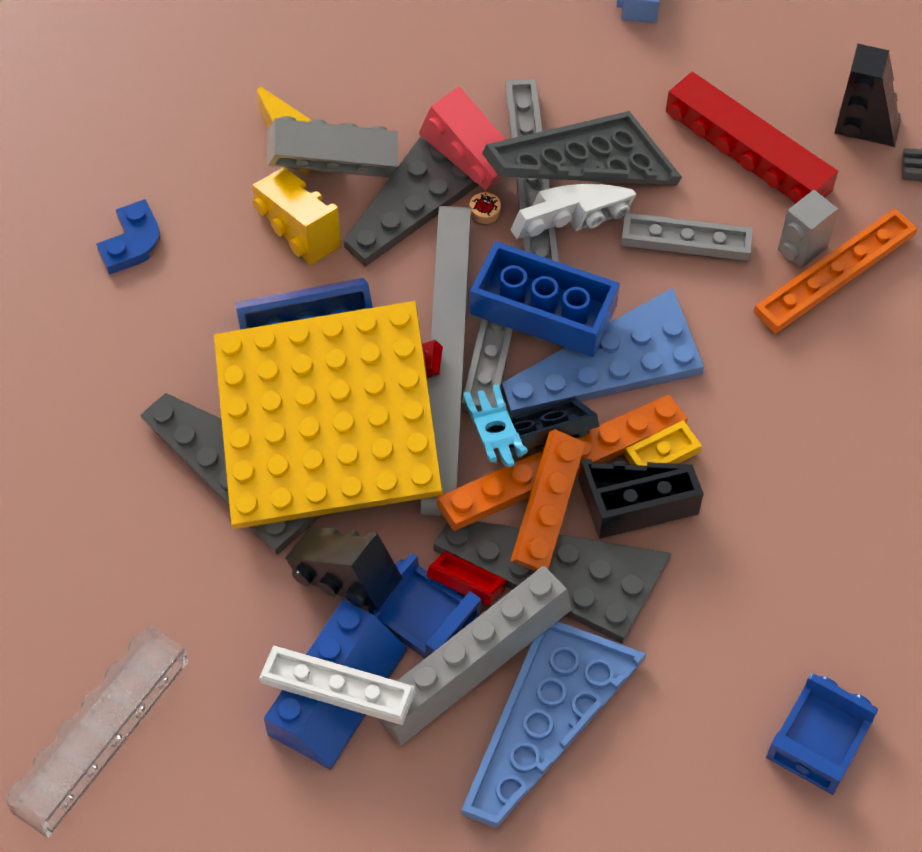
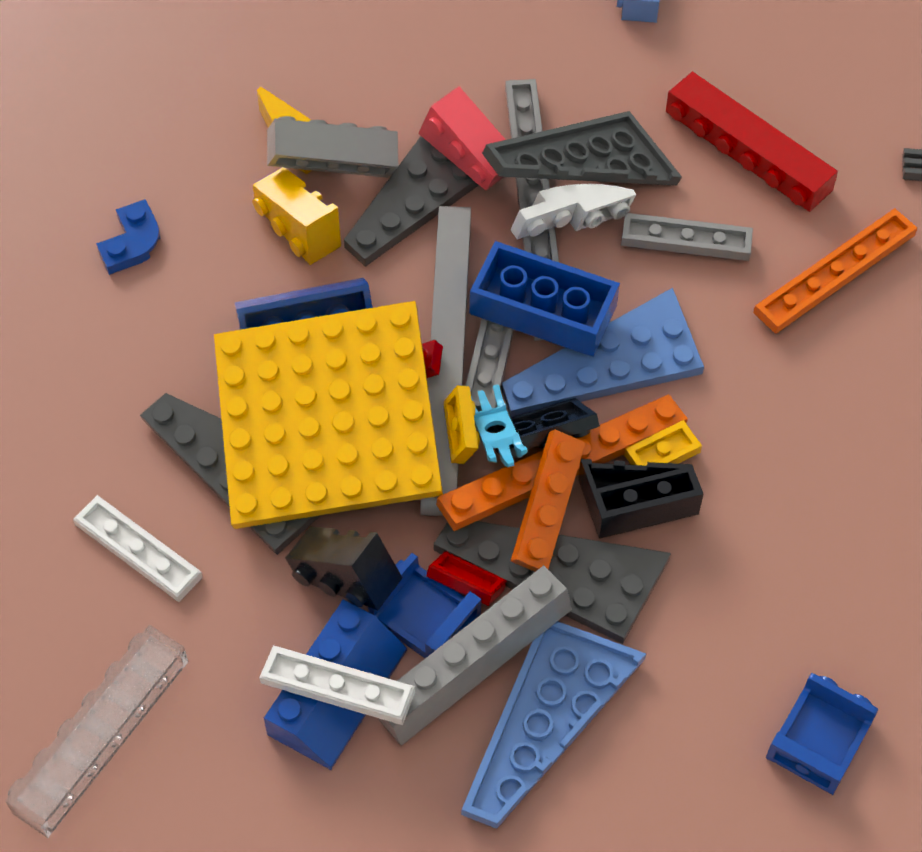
light nougat tile [469,192,501,224] -> none
light grey brick [778,190,838,269] -> none
black wedge [834,44,901,147] -> none
none -> white tile [73,495,203,602]
none -> yellow plate [443,385,480,464]

